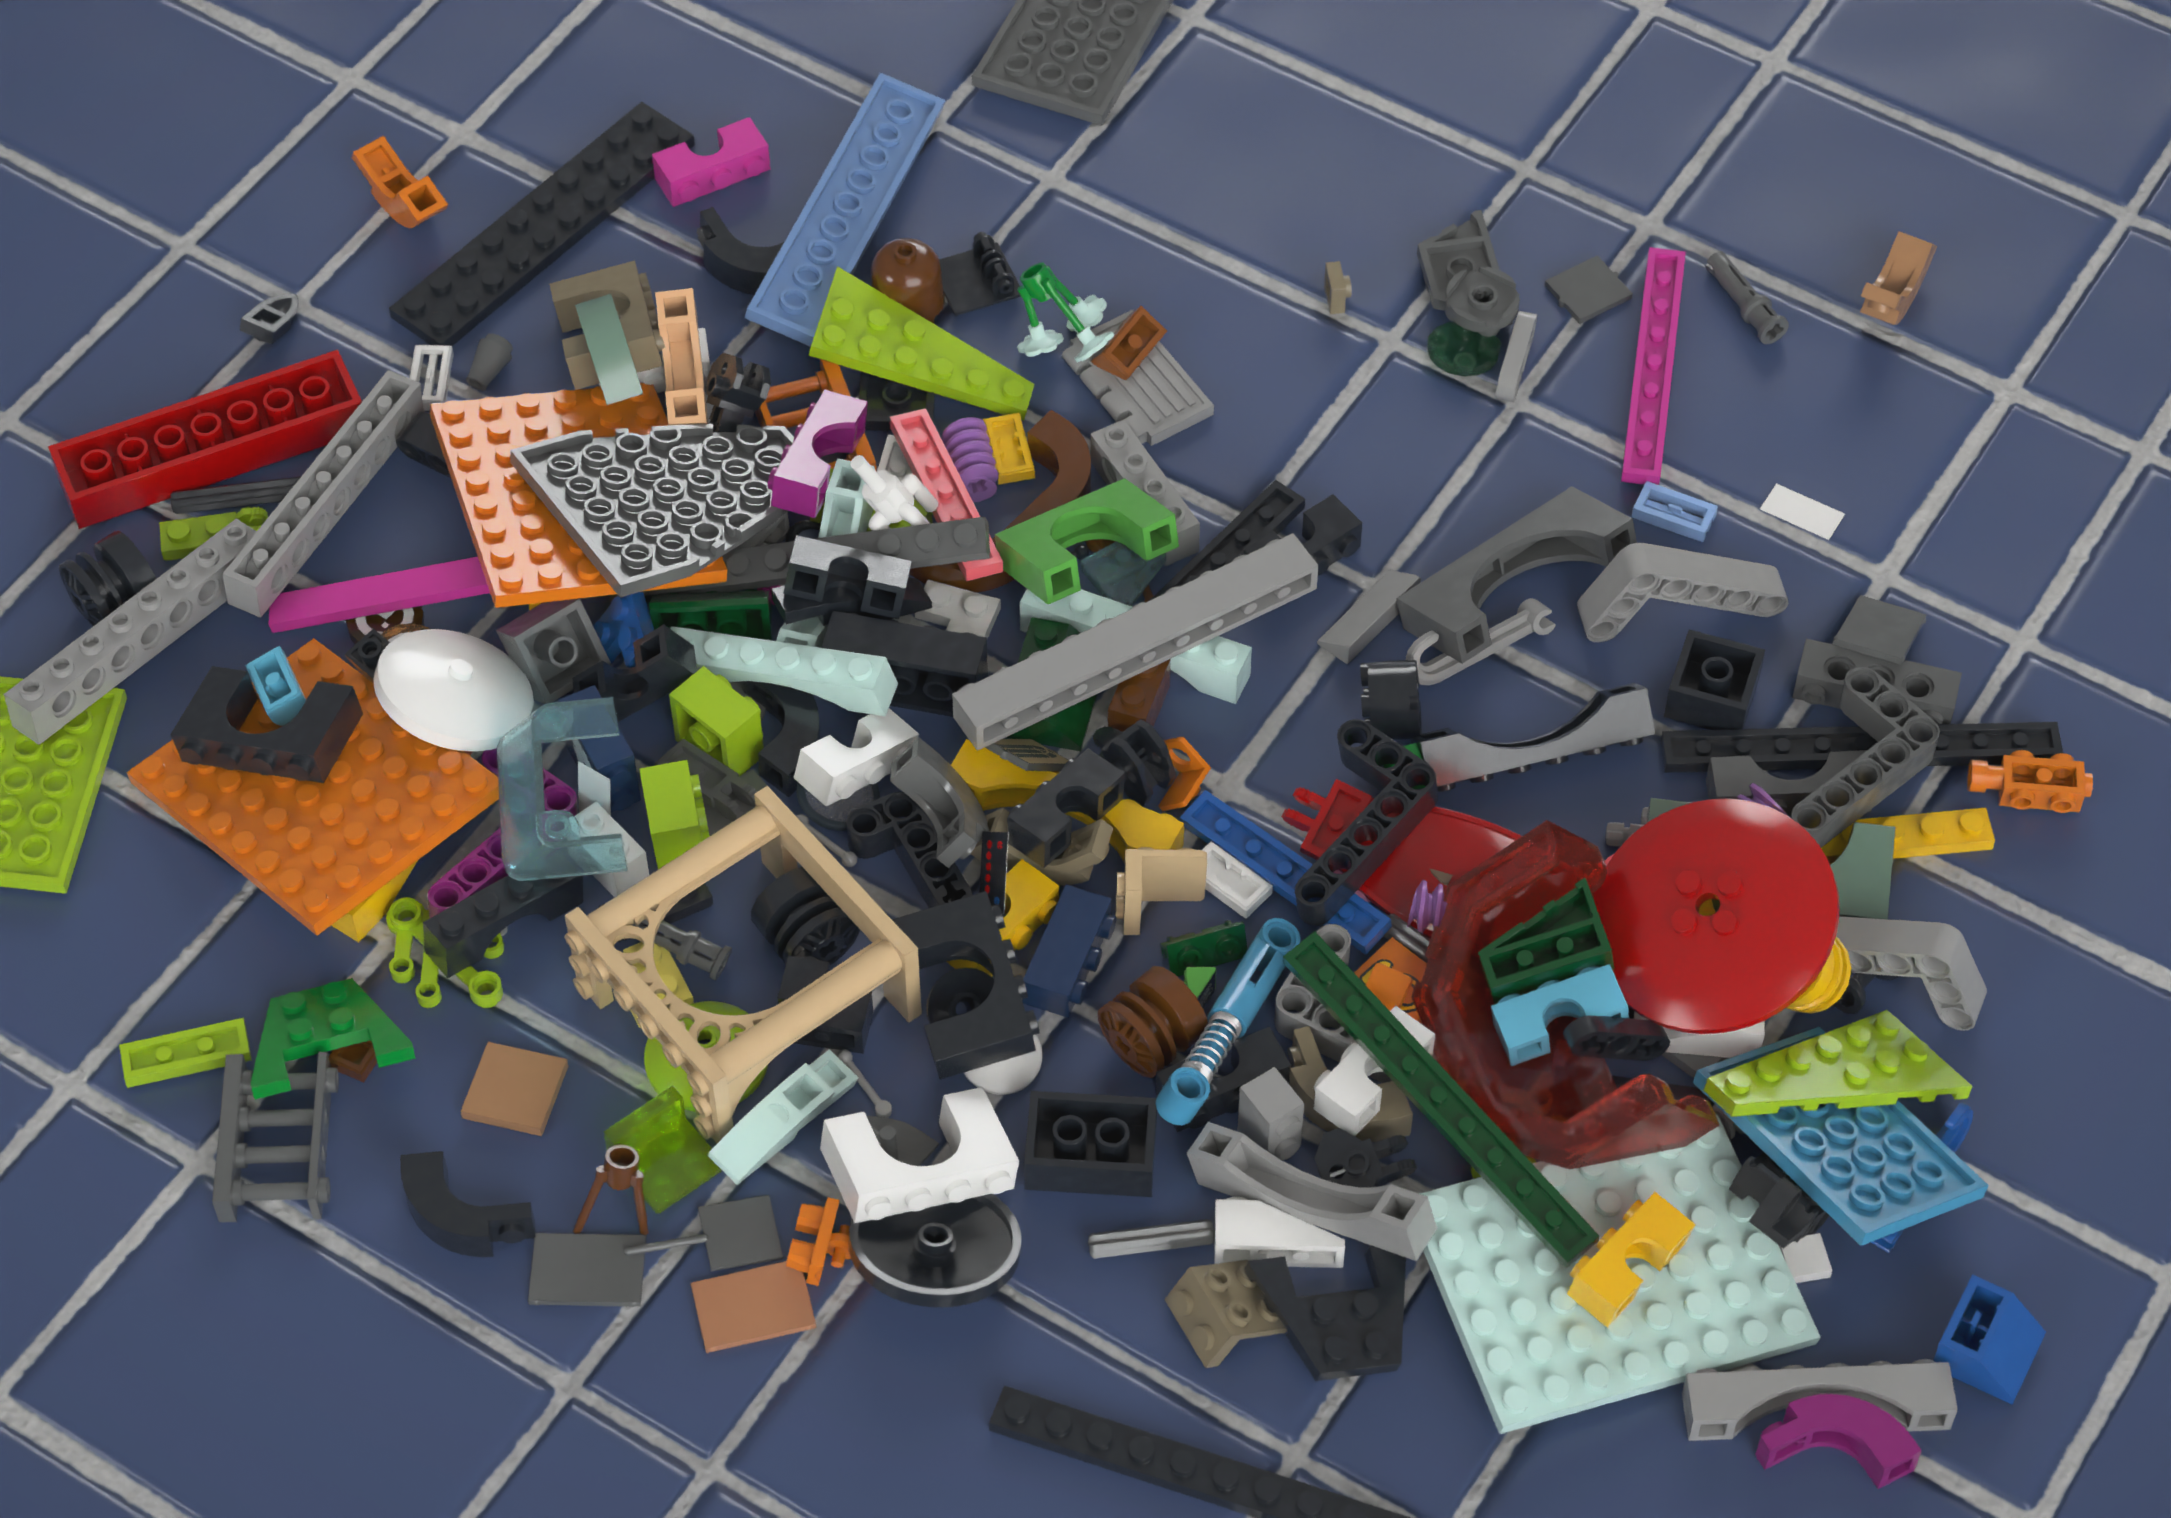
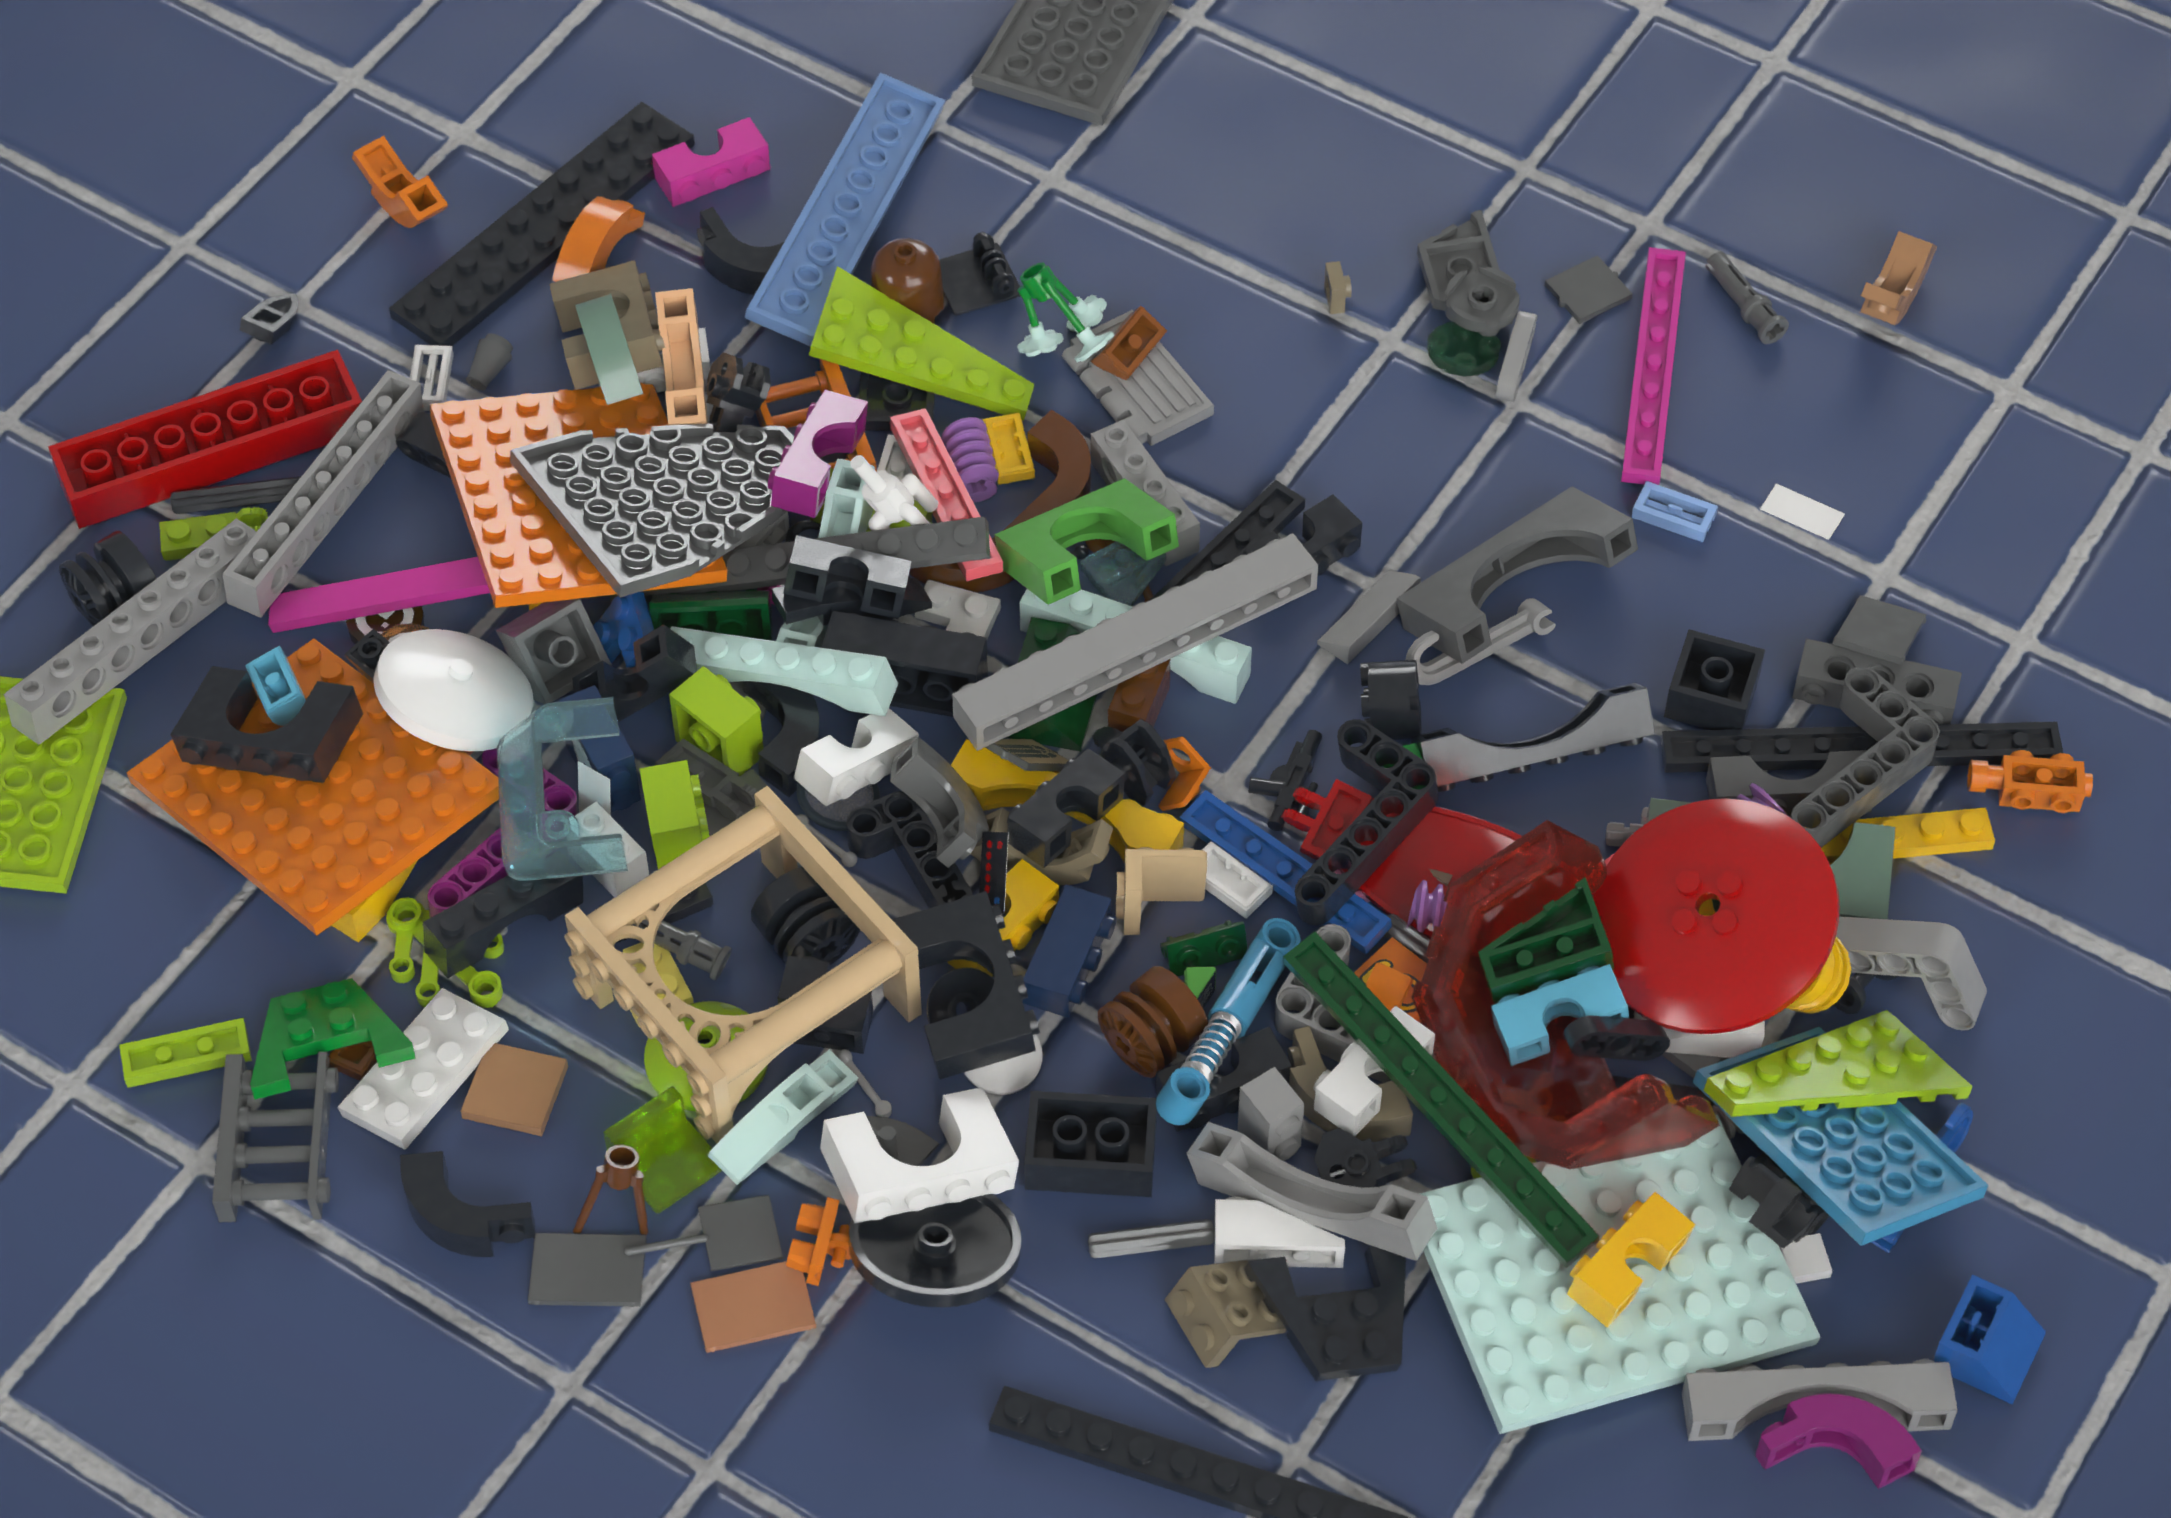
light grey beam [1577,543,1788,642] -> none
none -> white plate [338,988,509,1150]
none -> orange arch [552,196,645,282]
none -> black piece [1248,730,1322,831]

